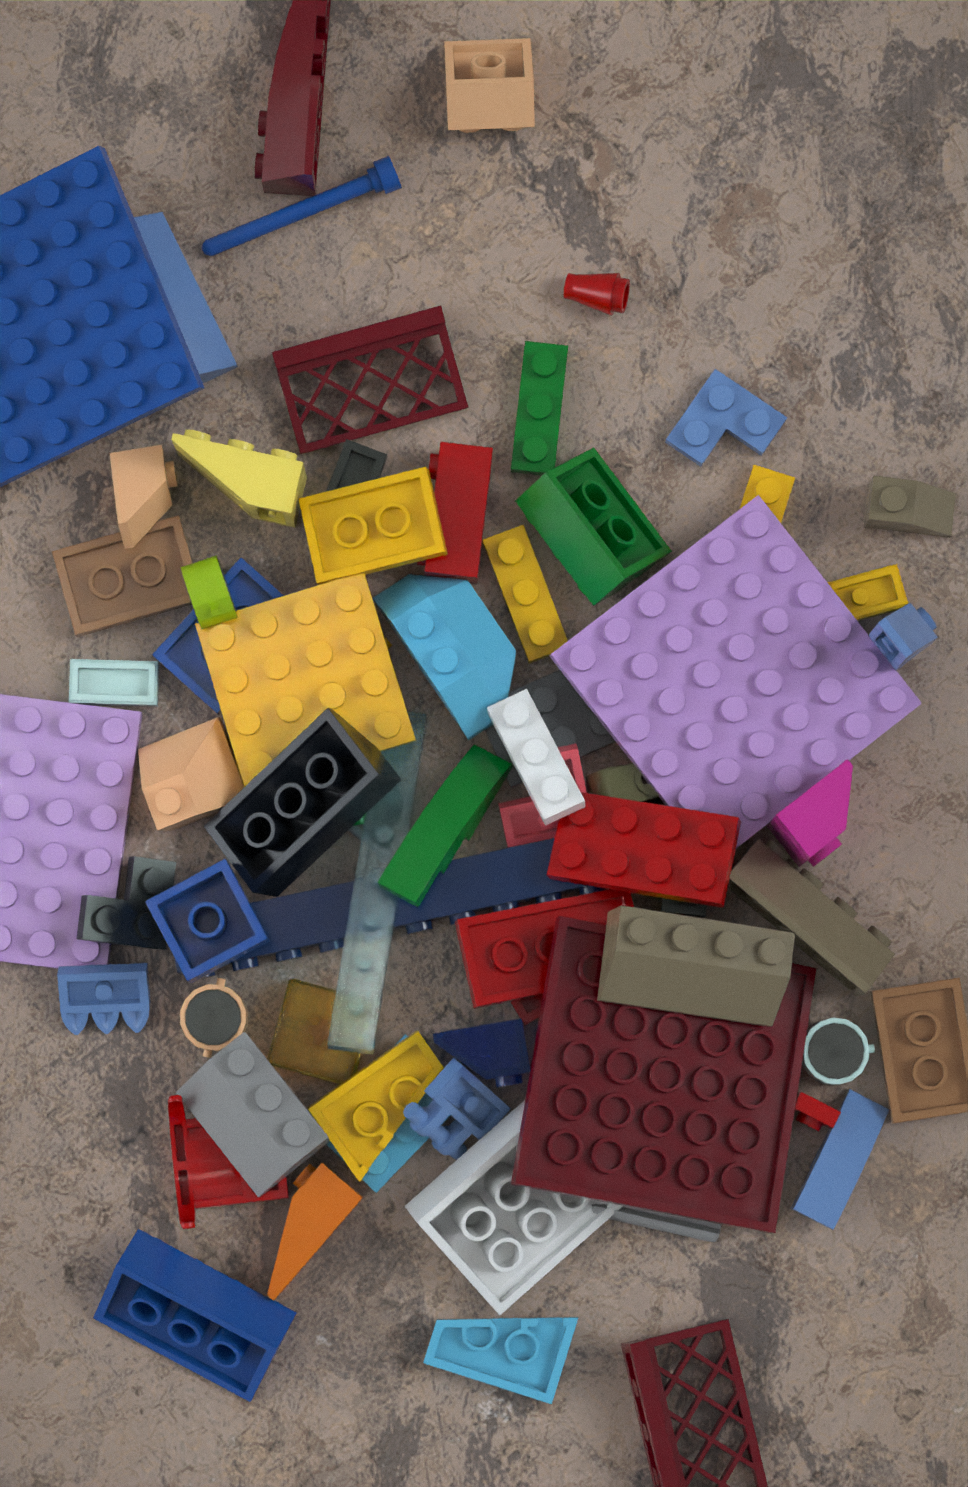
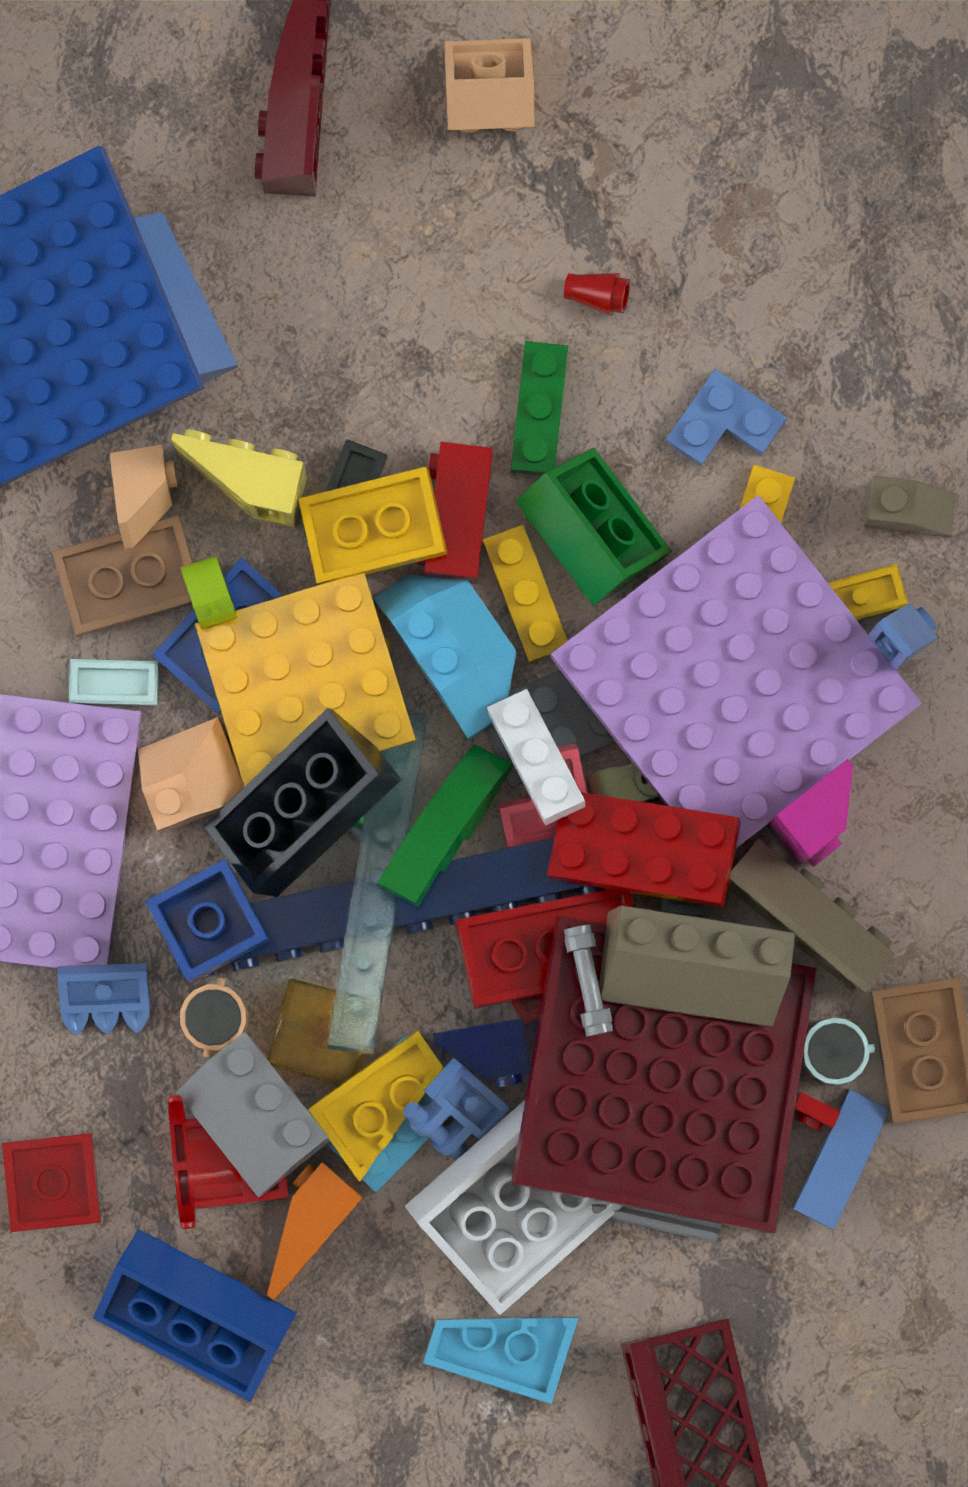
pearl dark grey plate [76,856,176,950] -> none
blue piece [202,156,402,256] -> none
dark red fence [272,305,469,454] -> none
none -> red plate [2,1133,101,1232]
none -> light grey bar [564,924,613,1037]

